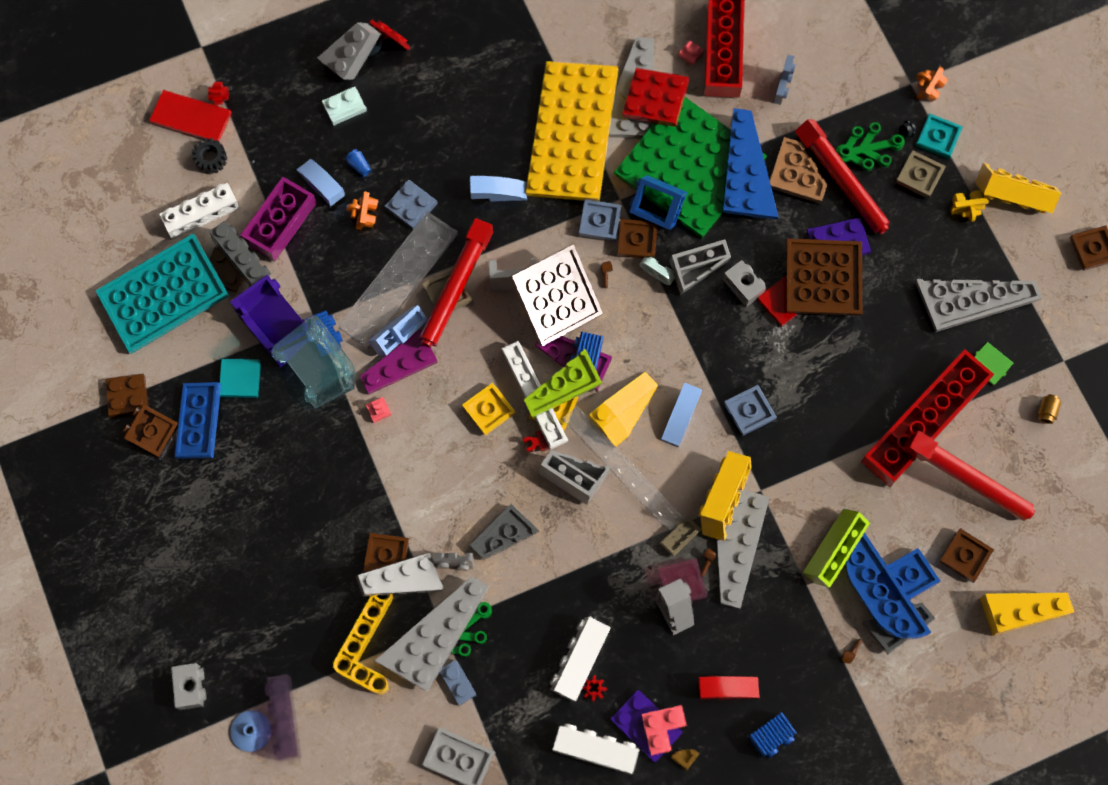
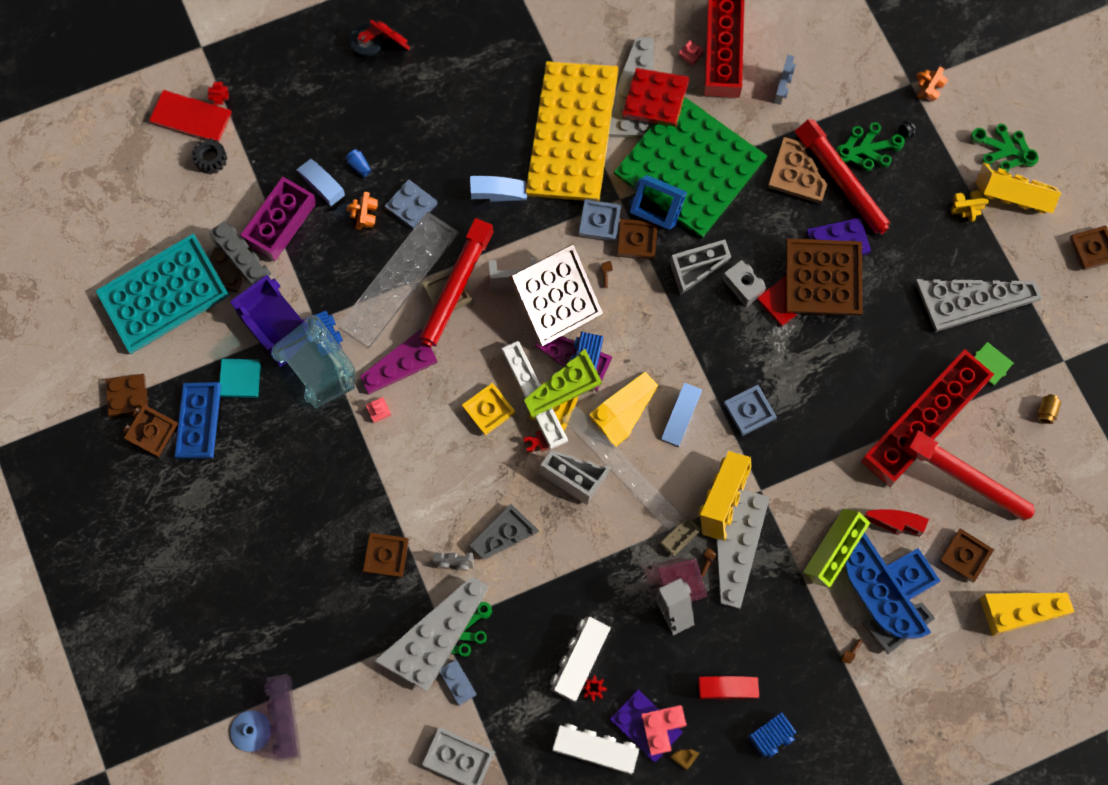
white brick [159,183,240,239] -> none
light grey brick [172,663,206,710] -> none
light grey wedge [318,23,381,79] -> none
light aqua plate [322,87,367,125] -> none
yellow beam [334,593,393,695] -> none
wing [356,553,444,596] -> none
light blue slope [369,305,428,356] -> none
light aqua plate [640,257,675,285] -> none
blue wing [722,108,779,220] -> none
dark tan plate [896,151,946,199] -> none
teal tile [915,113,963,159] -> none
none -> red slope [864,509,929,537]
none -> green plant [971,123,1039,172]

